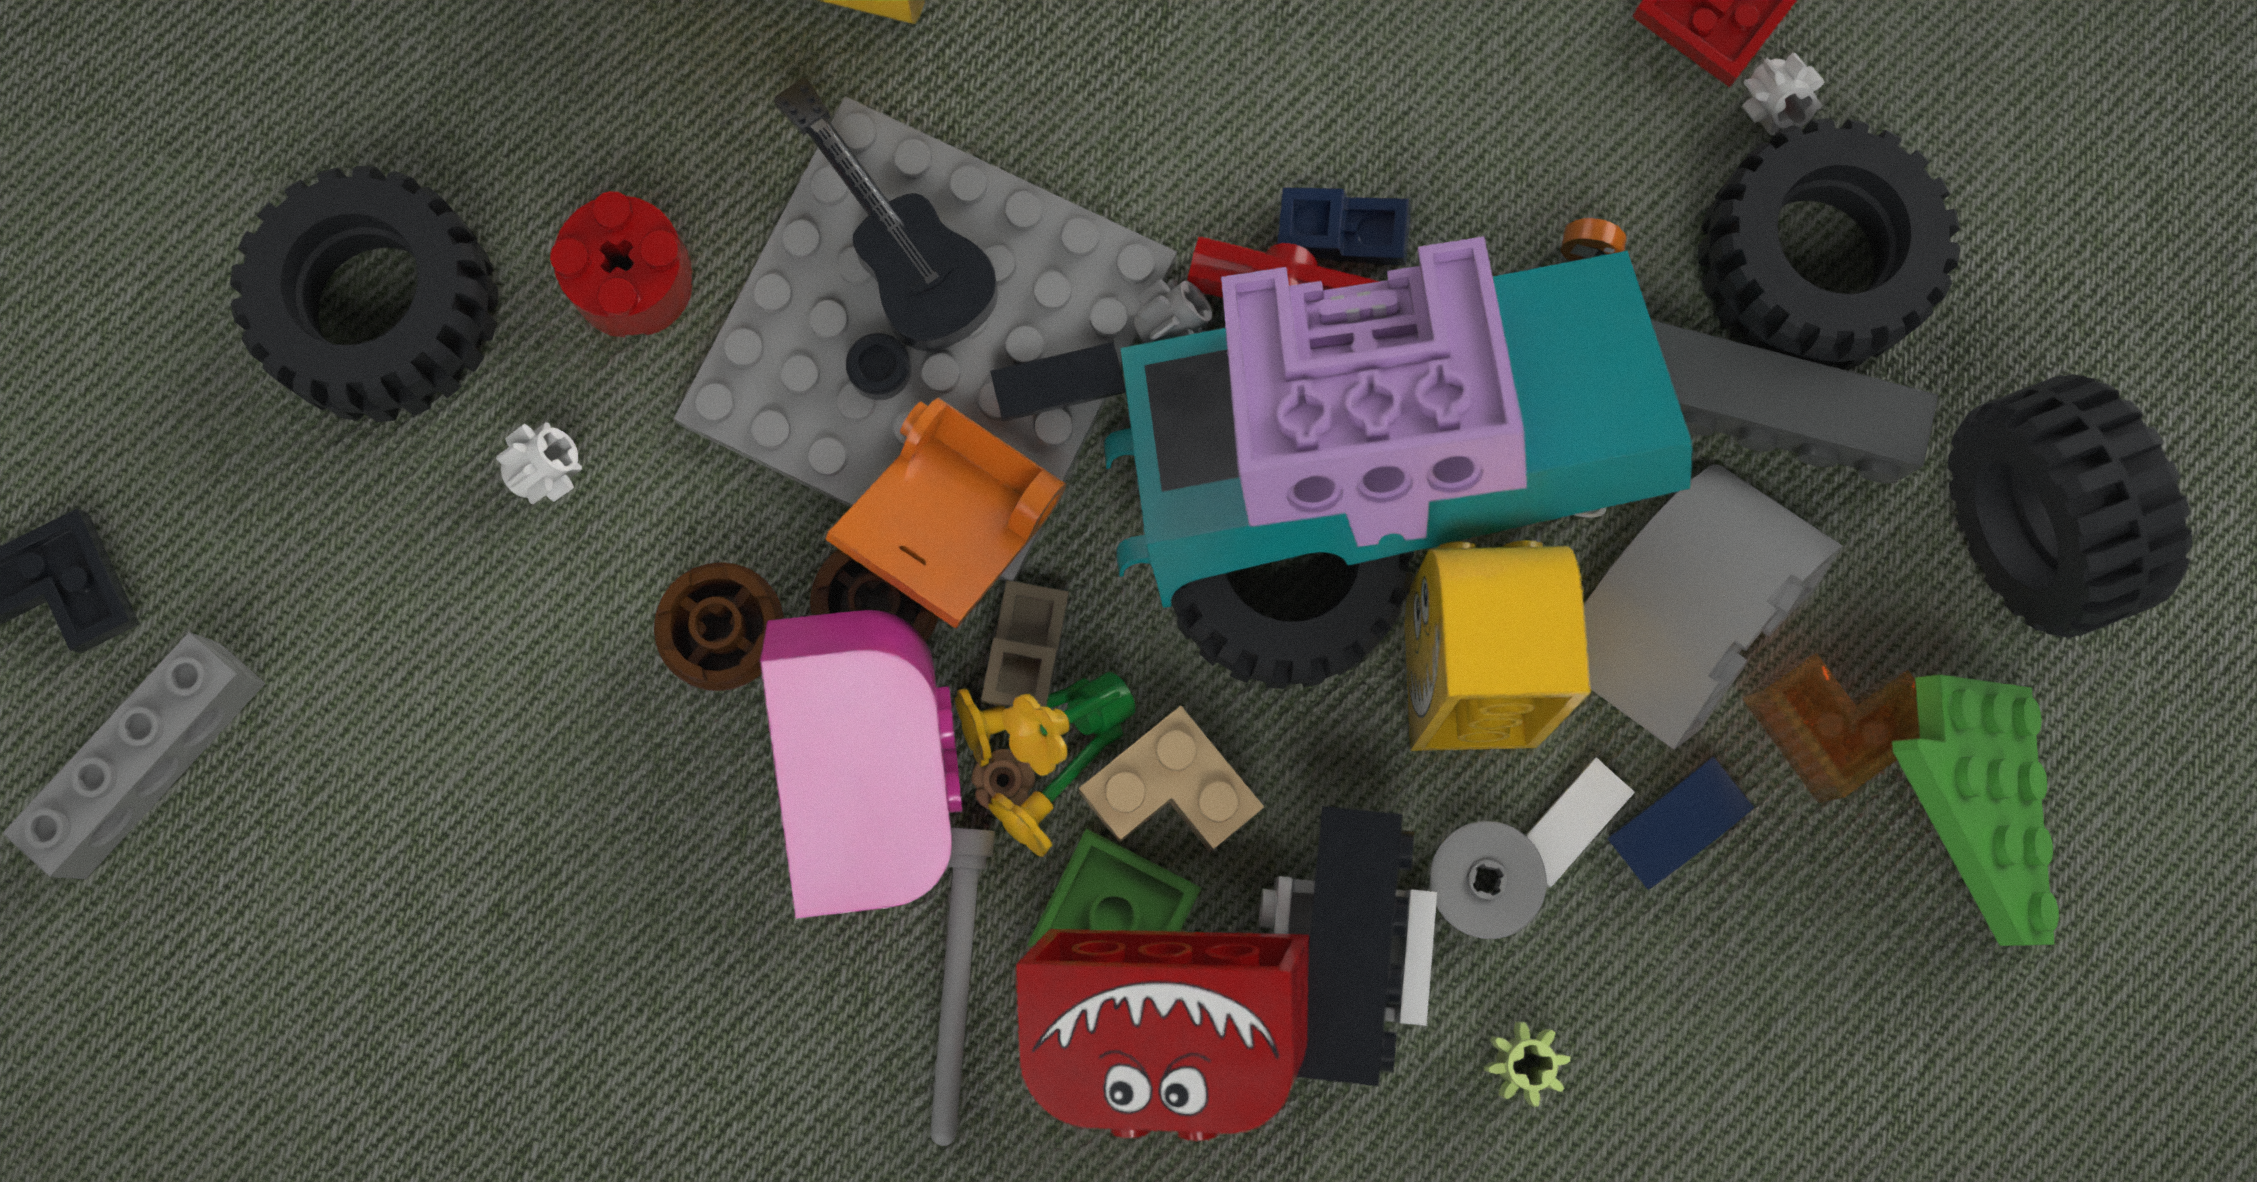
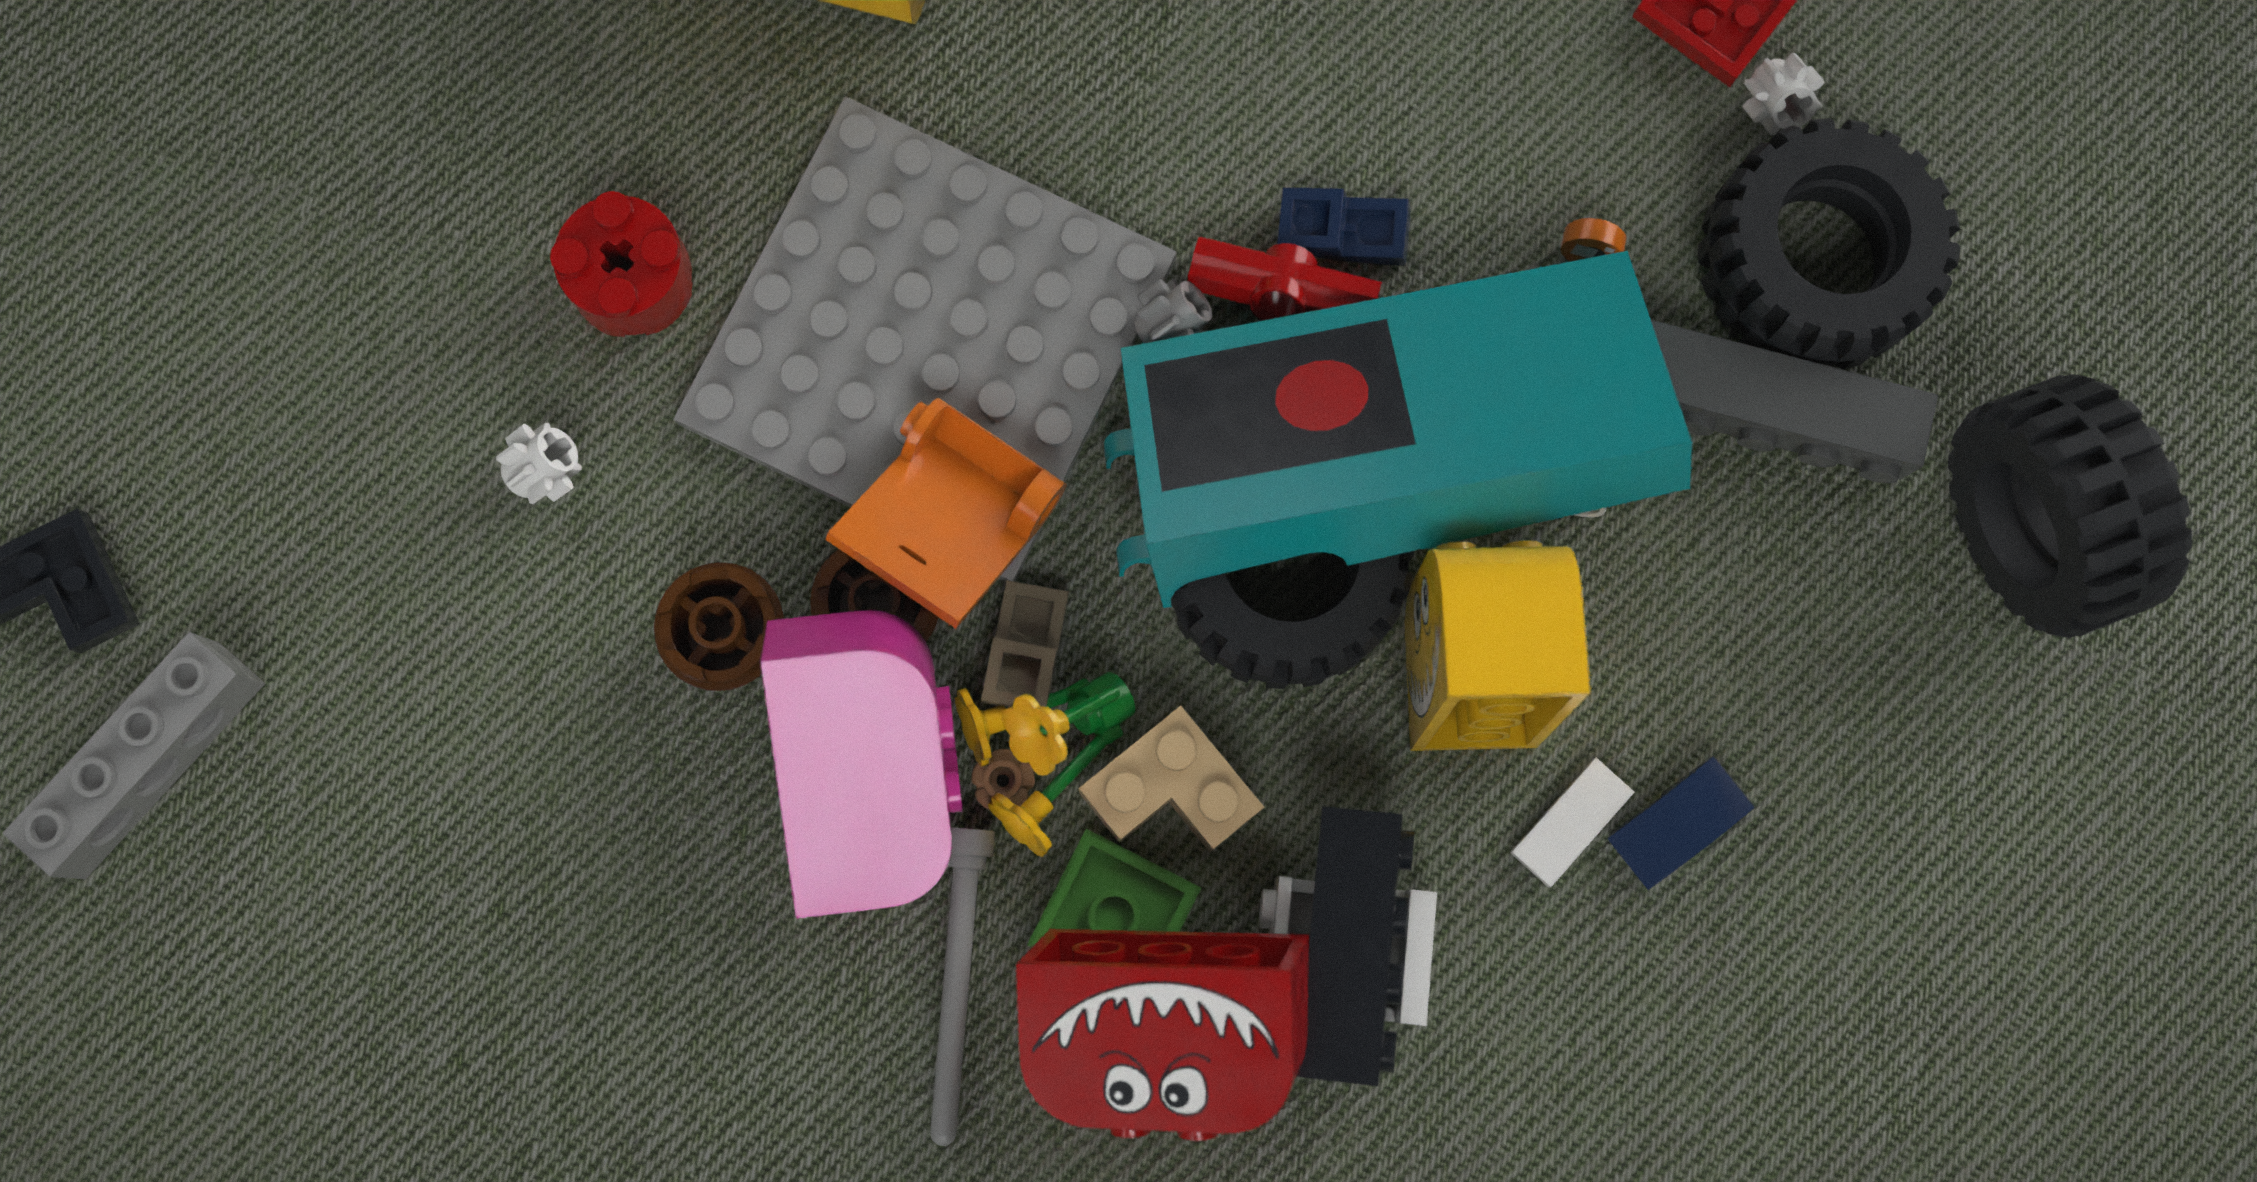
black tyre [230,166,499,422] -> none
black piece [774,78,998,352] -> none
black tile [846,333,911,400] -> none
black piece [990,342,1126,422] -> none
lavender piece [1221,237,1527,547] -> none
light grey piece [1430,821,1547,939] -> none
yellowish green gear [1484,1022,1571,1107] -> none
light grey panel [1583,464,1842,750] -> none
clear orange brick [1742,653,1920,803] -> none
bright green wing [1892,675,2059,946] -> none

